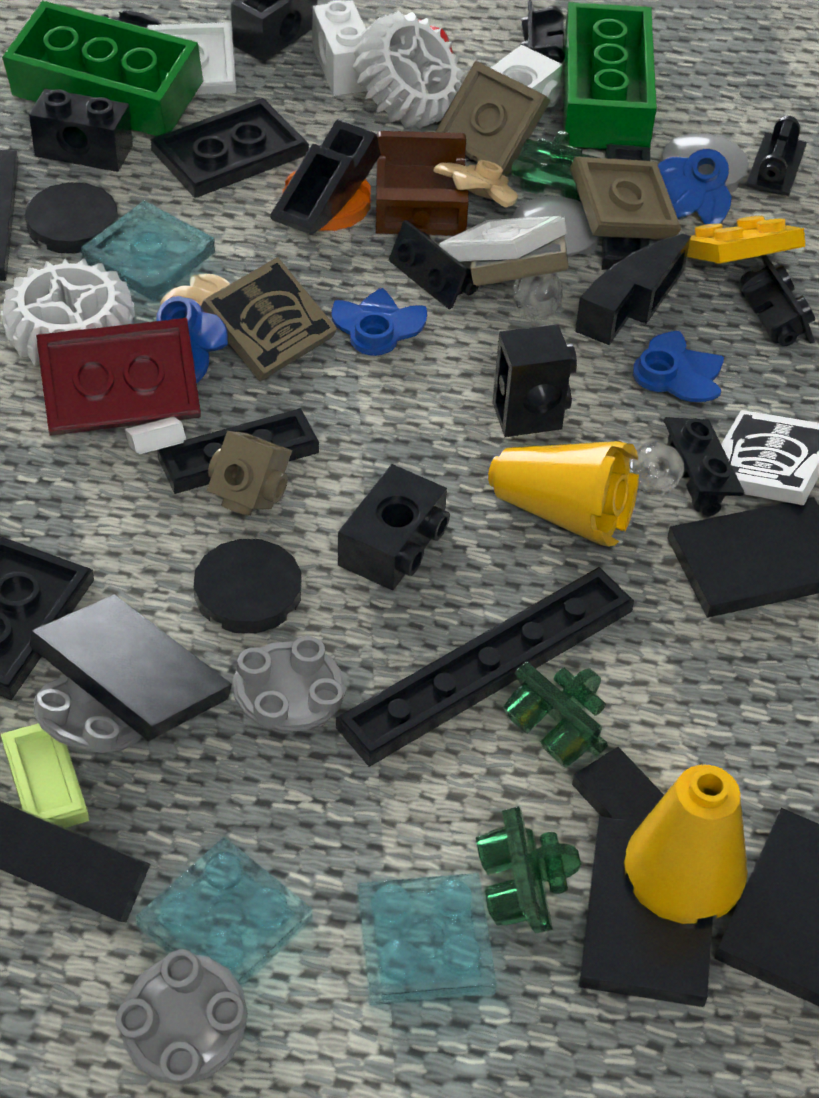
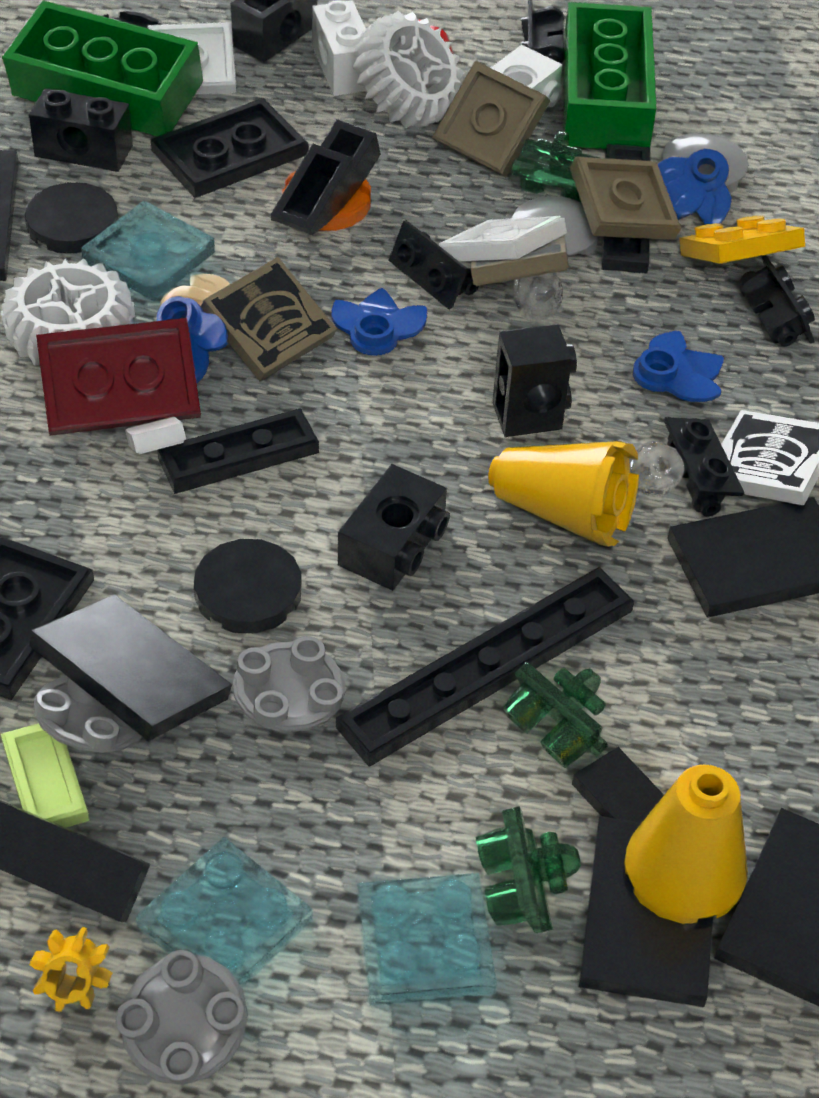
dark tan brick [207,431,292,516] -> none
reddish brown panel [376,131,469,236] -> none
tan plate [433,160,518,207] -> none
black slope [575,233,691,345] -> none
black hinge [746,115,807,197] -> none
none -> yellow gear [30,927,113,1012]

